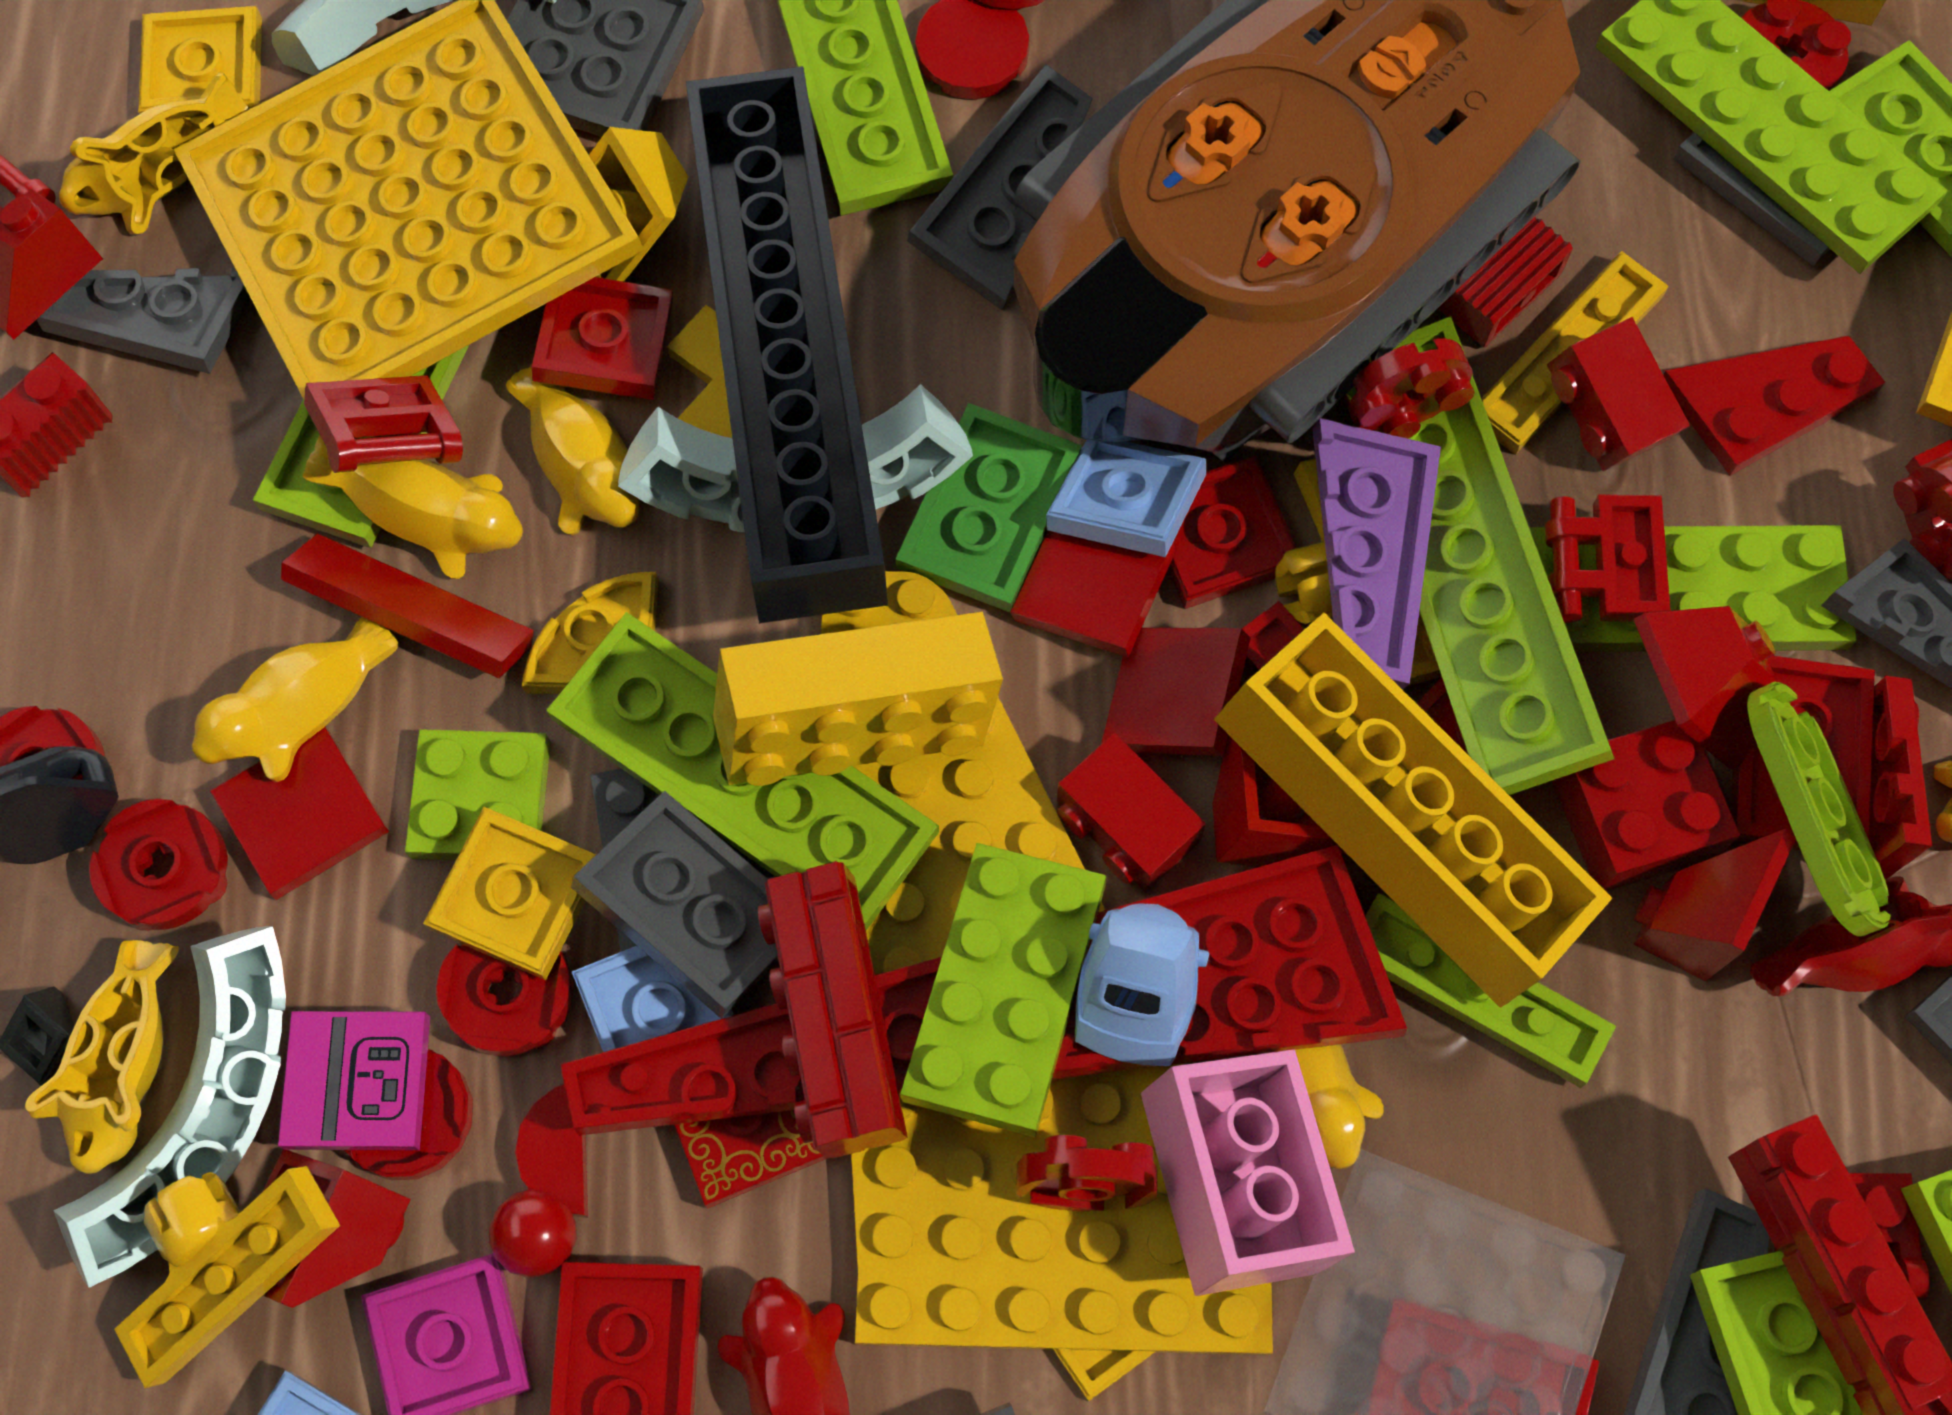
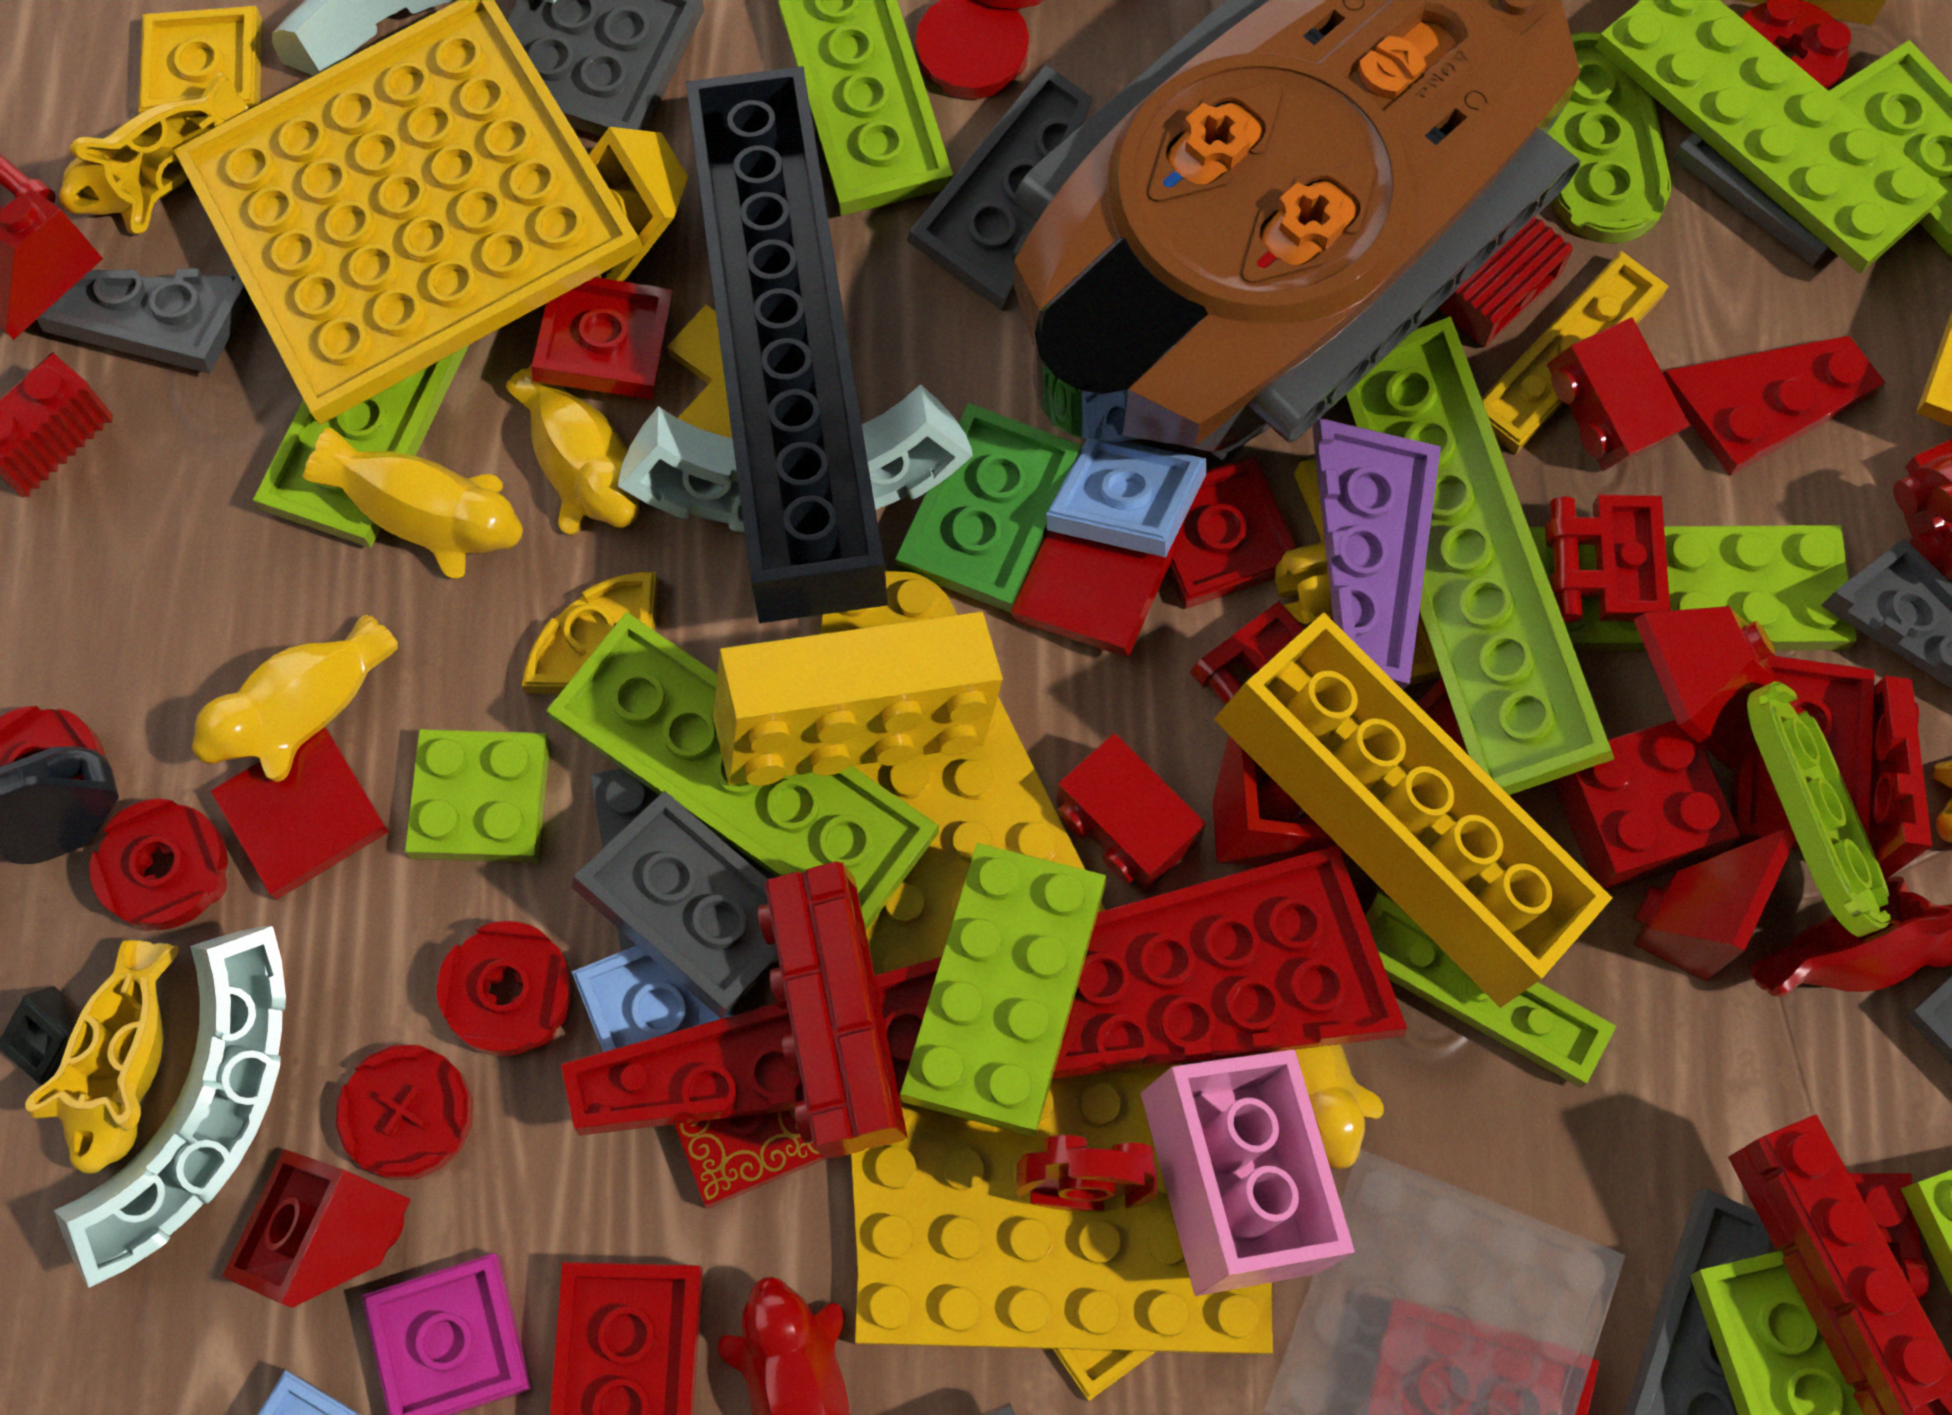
yellow plate [114,1166,340,1389] -> none
dark pink tile [278,1011,431,1150] -> none
red tile [280,533,534,679] -> none
red plate [304,375,463,473] -> none
yellow tile [423,807,596,980] -> none
red piece [489,1189,577,1278] -> none
red tile [515,1084,588,1218] -> none
light blue helmet [1074,903,1209,1066] -> none
red tile [1101,627,1251,756] -> none
red plate [1344,338,1475,439] -> none
none -> lime tile [1548,32,1671,244]

